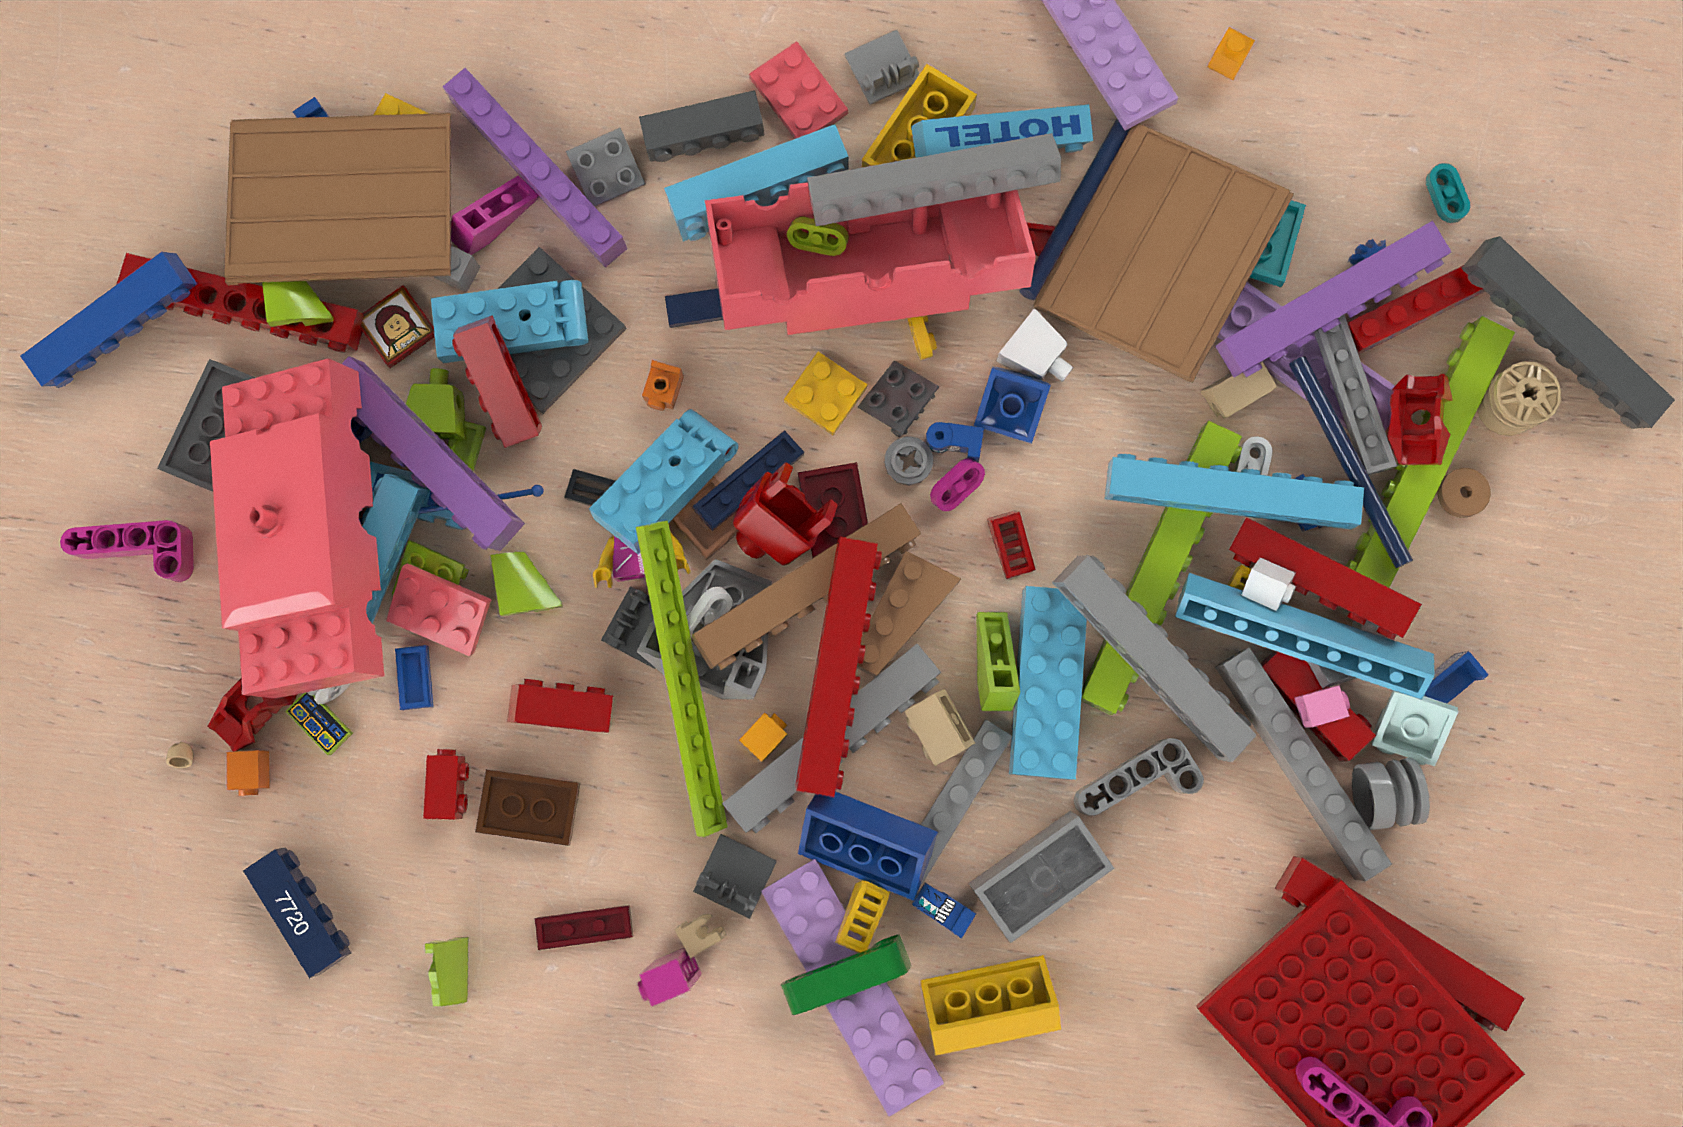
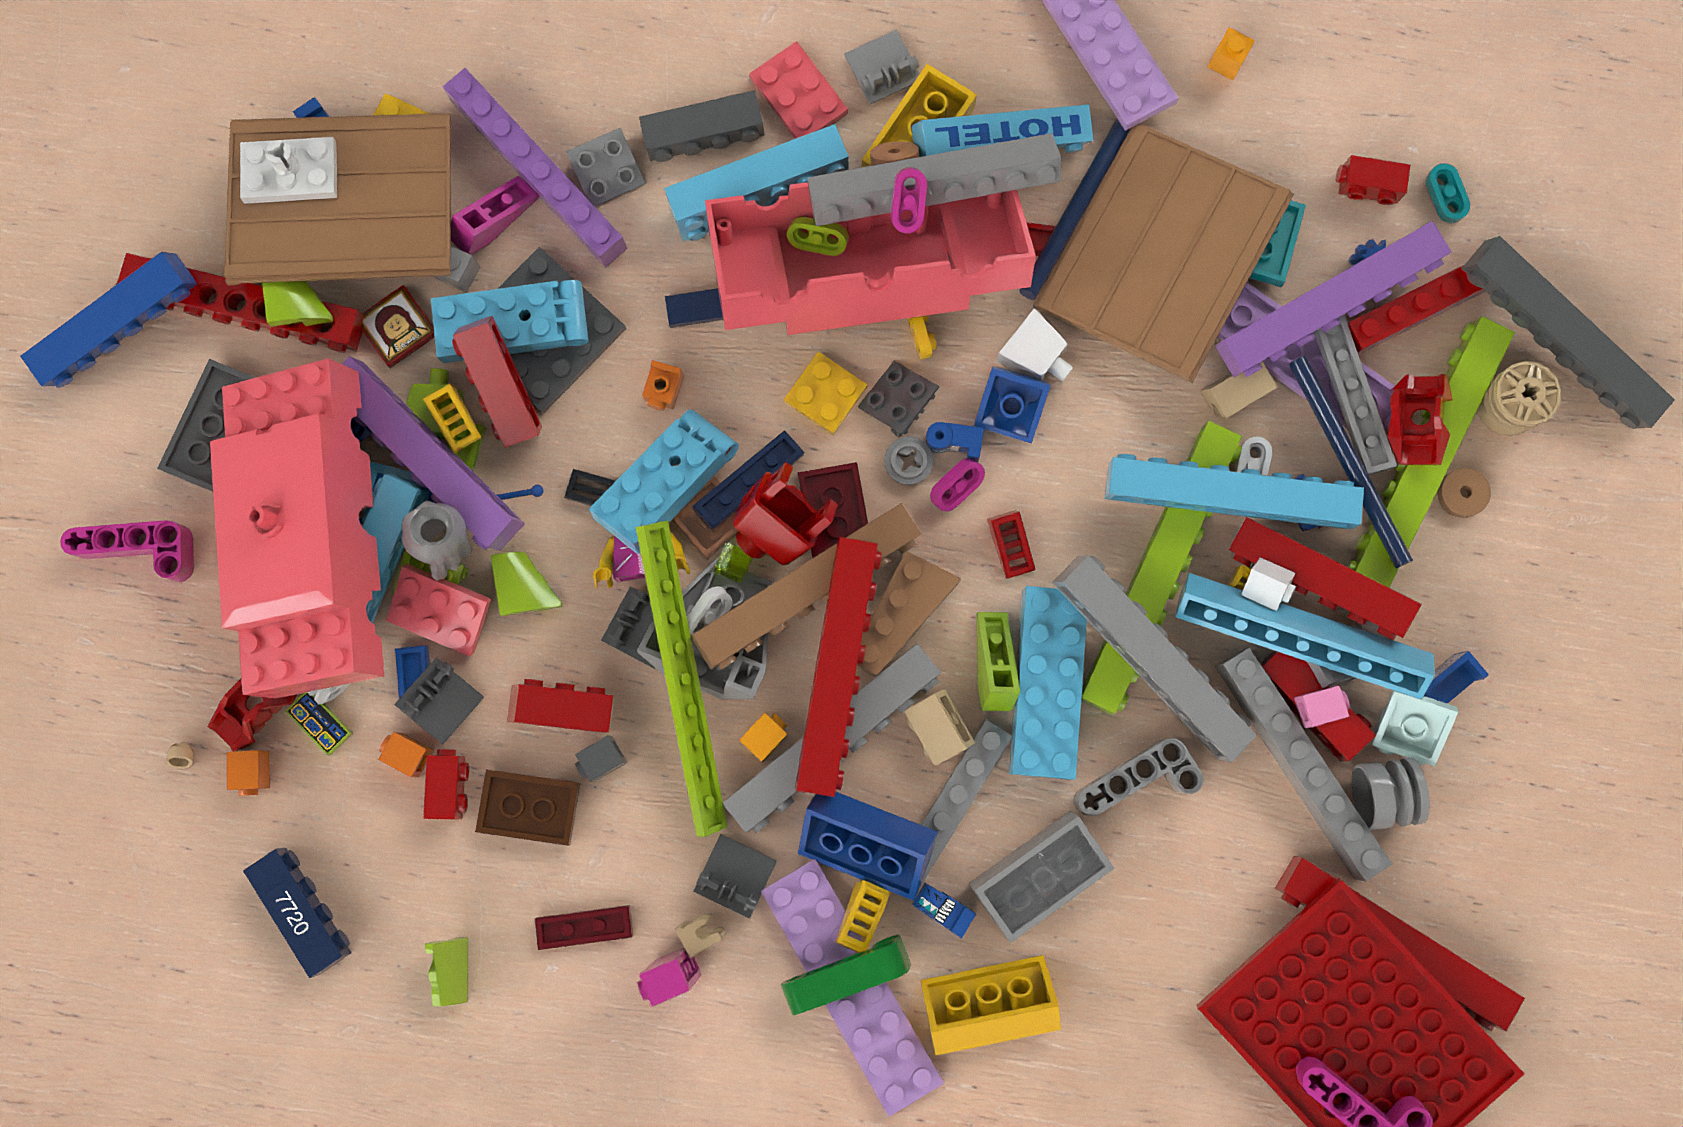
none -> white plate [240,137,337,204]
none -> orange brick [378,732,434,777]
none -> dark grey hinge [394,657,484,745]
none -> light grey piece [401,501,472,581]
none -> yellow slope [423,384,482,453]
none -> dark grey brick [575,735,628,782]
none -> clear neon green tile [713,542,753,583]
none -> nougat piece [870,141,920,166]
none -> dark pink plate [891,167,927,233]
none -> red brick [1336,155,1411,205]

